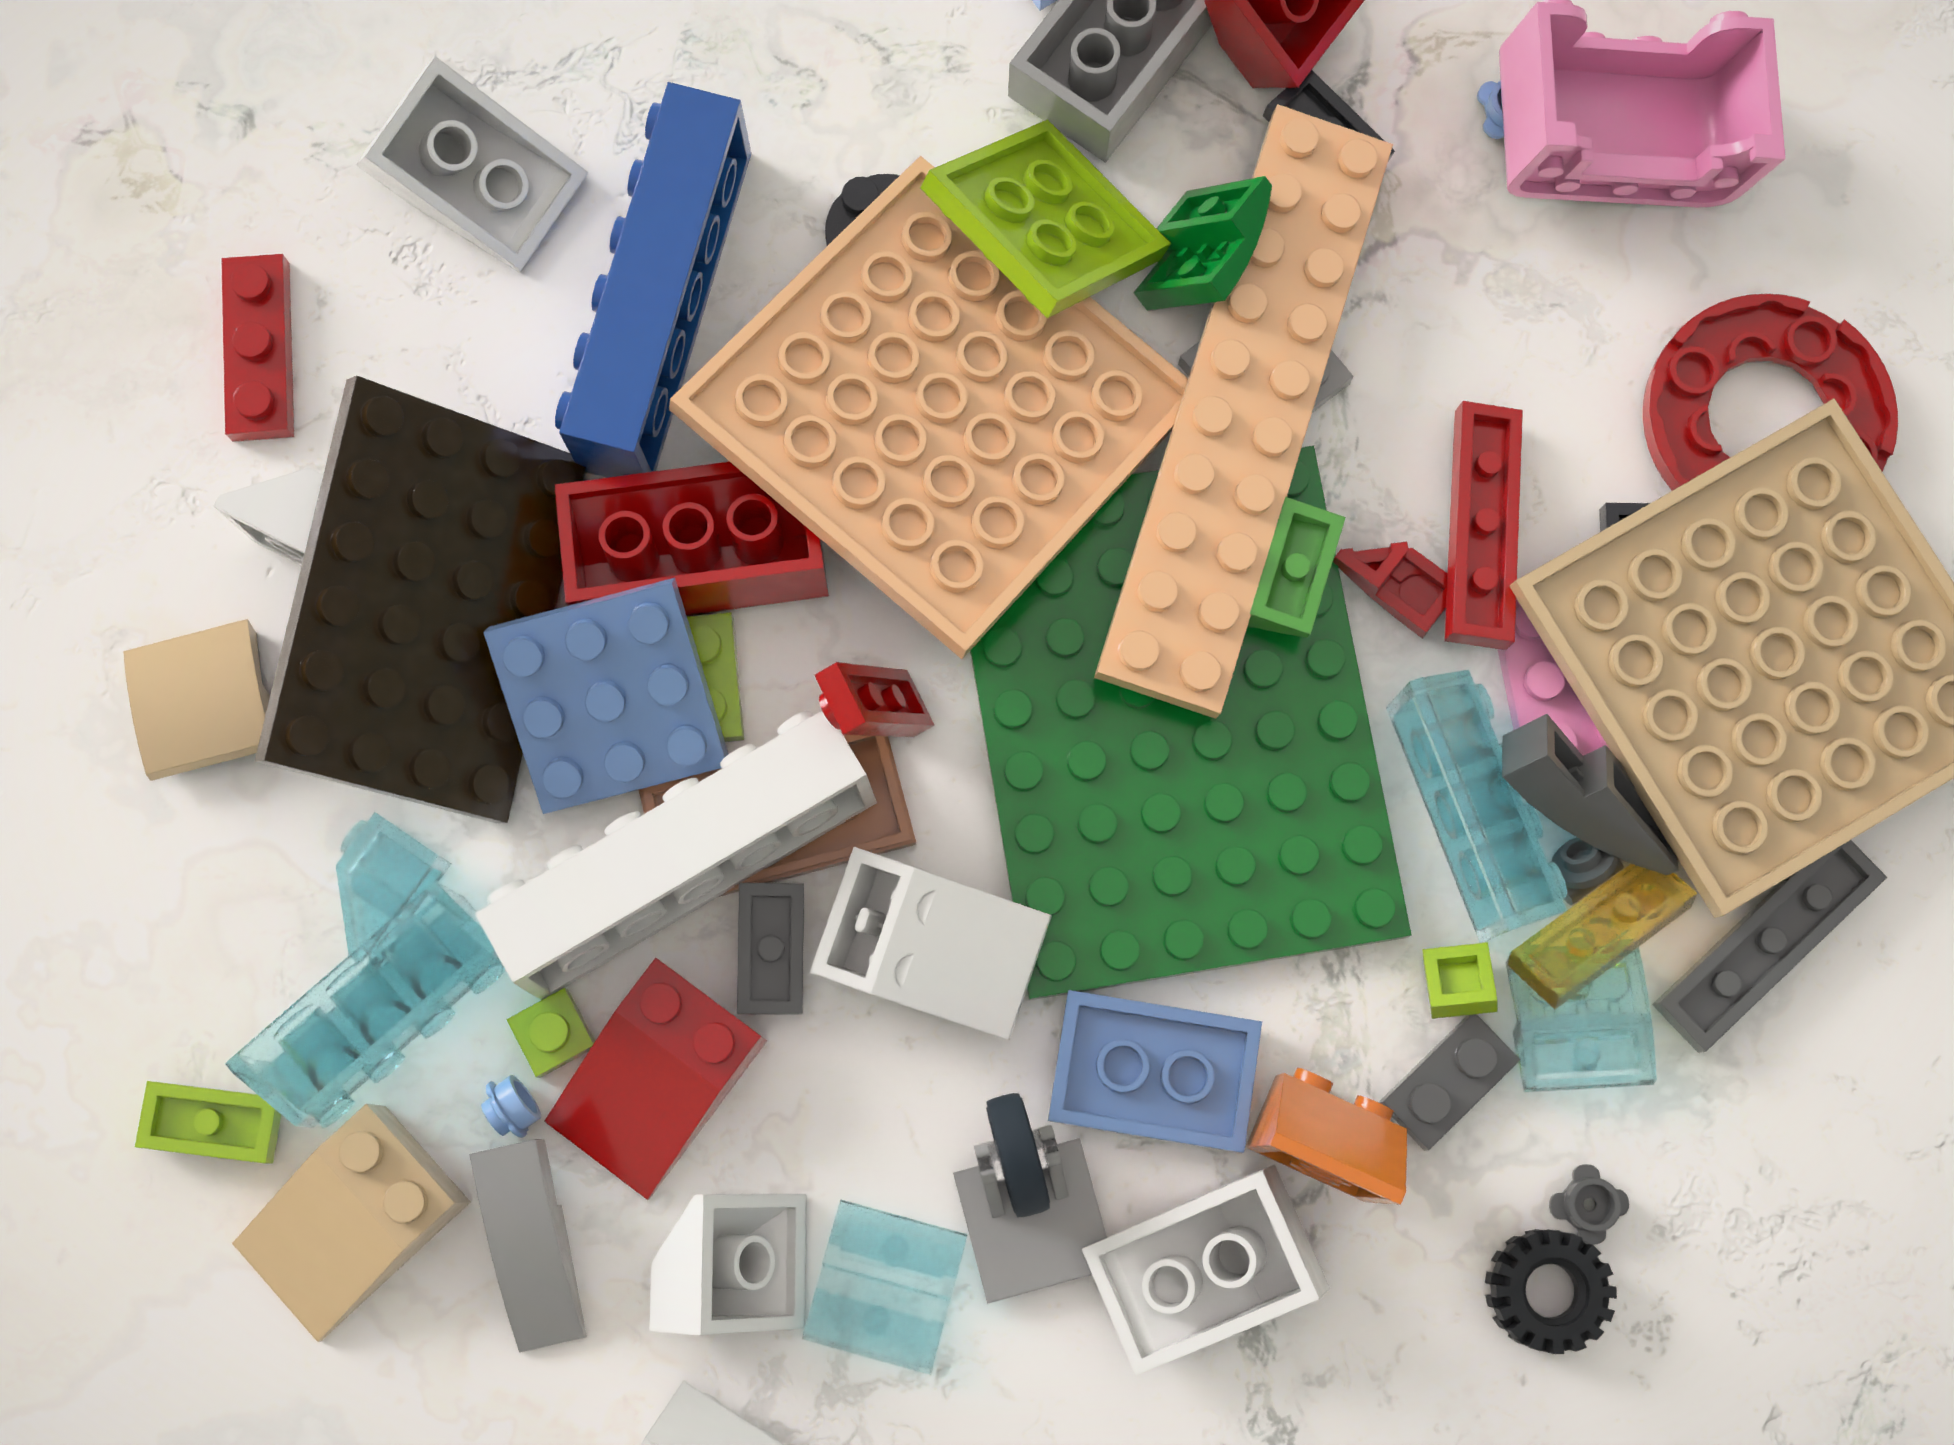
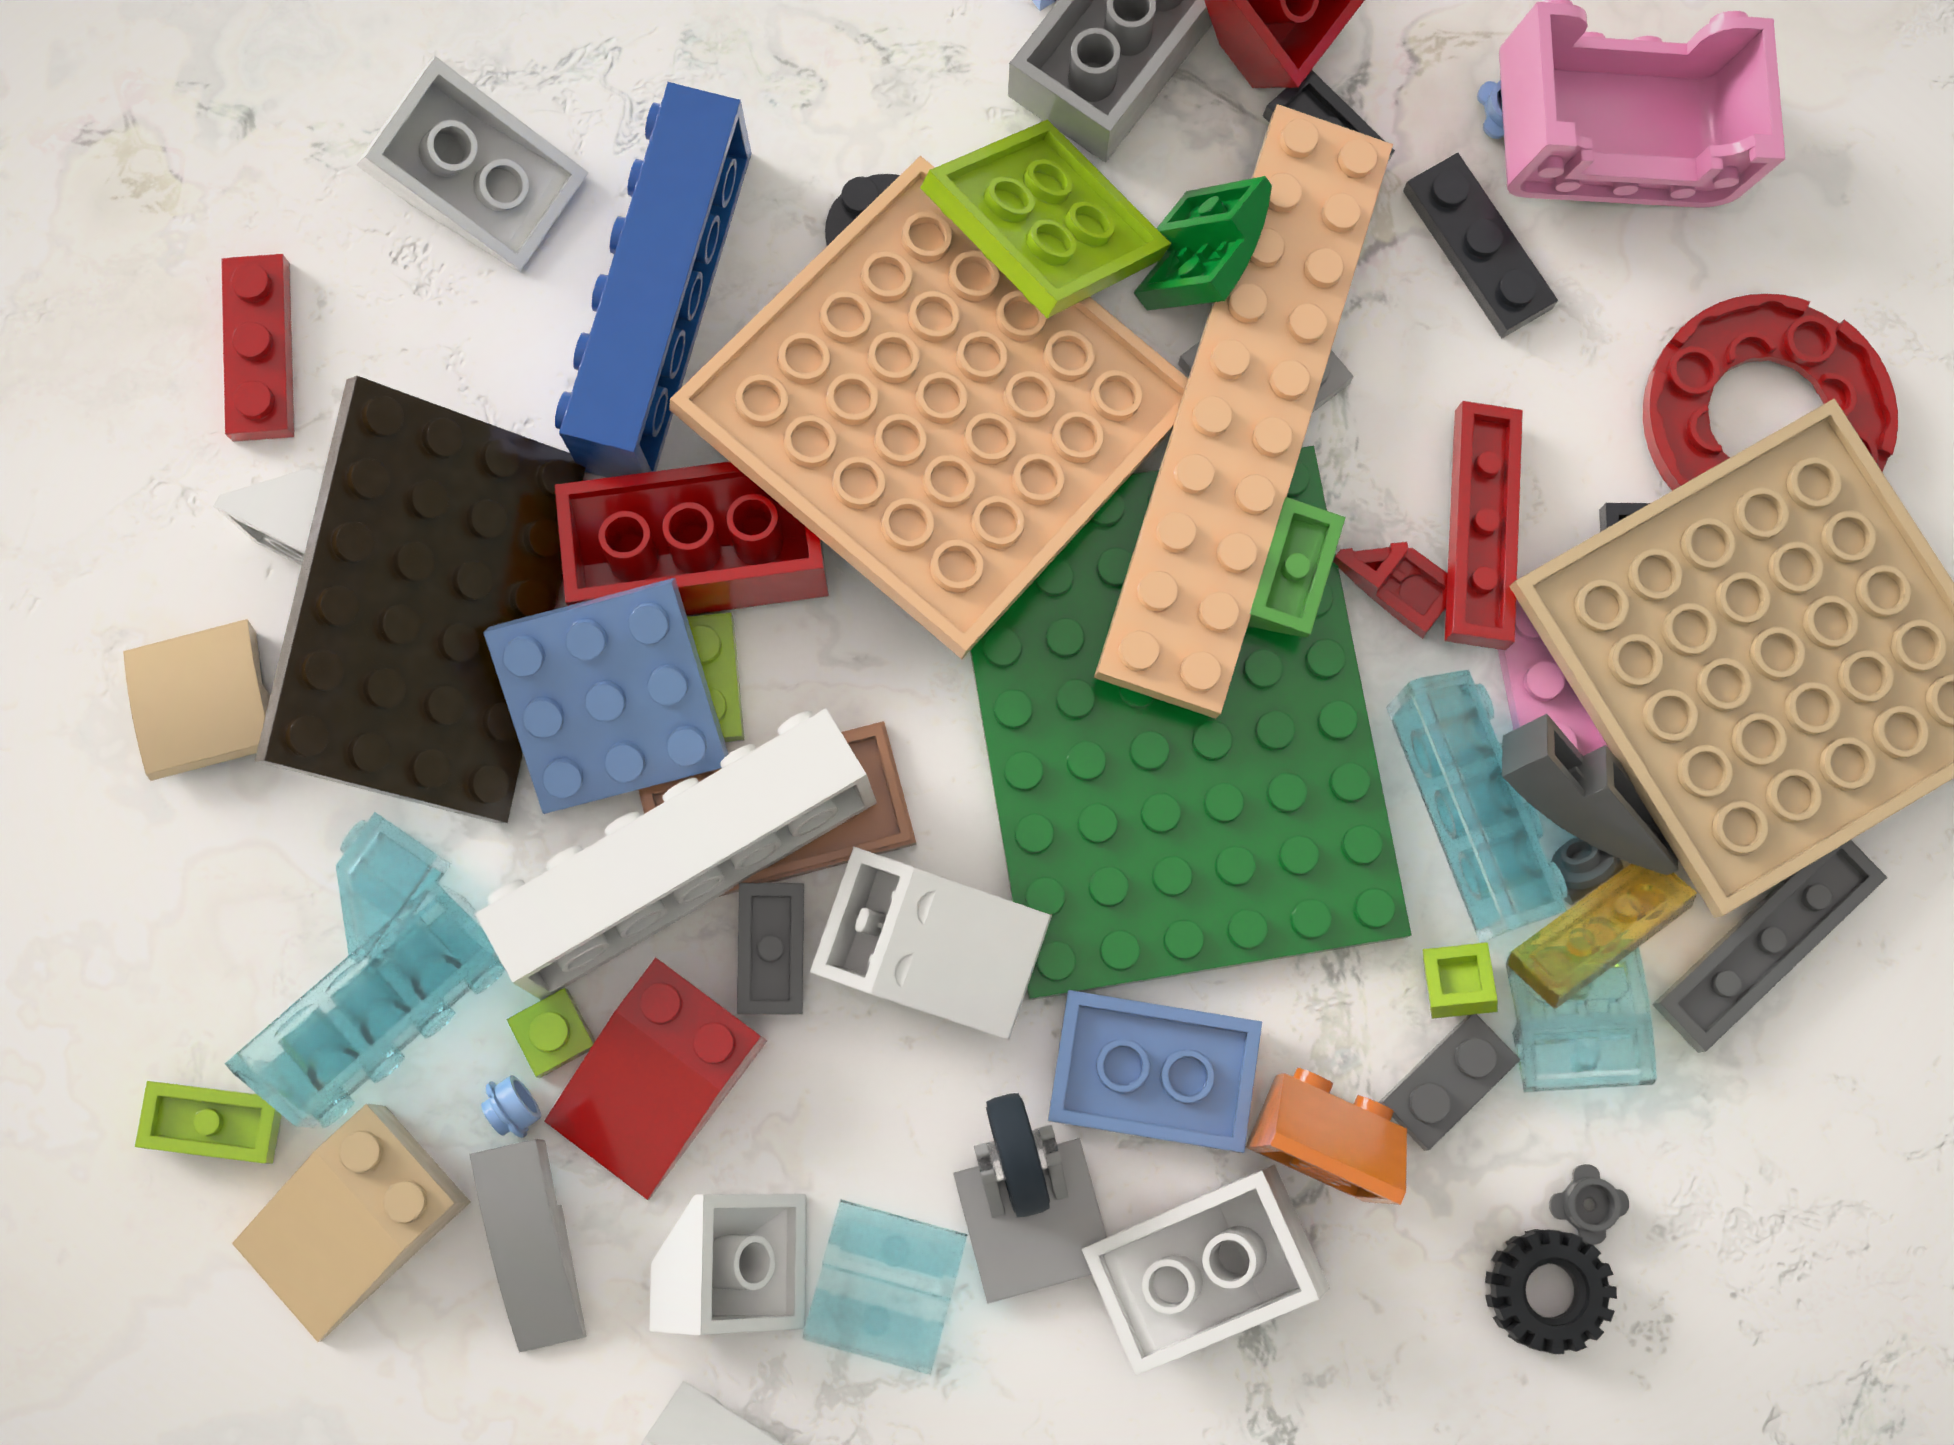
red plate [814,662,935,737] -> none
none -> black plate [1403,153,1558,339]

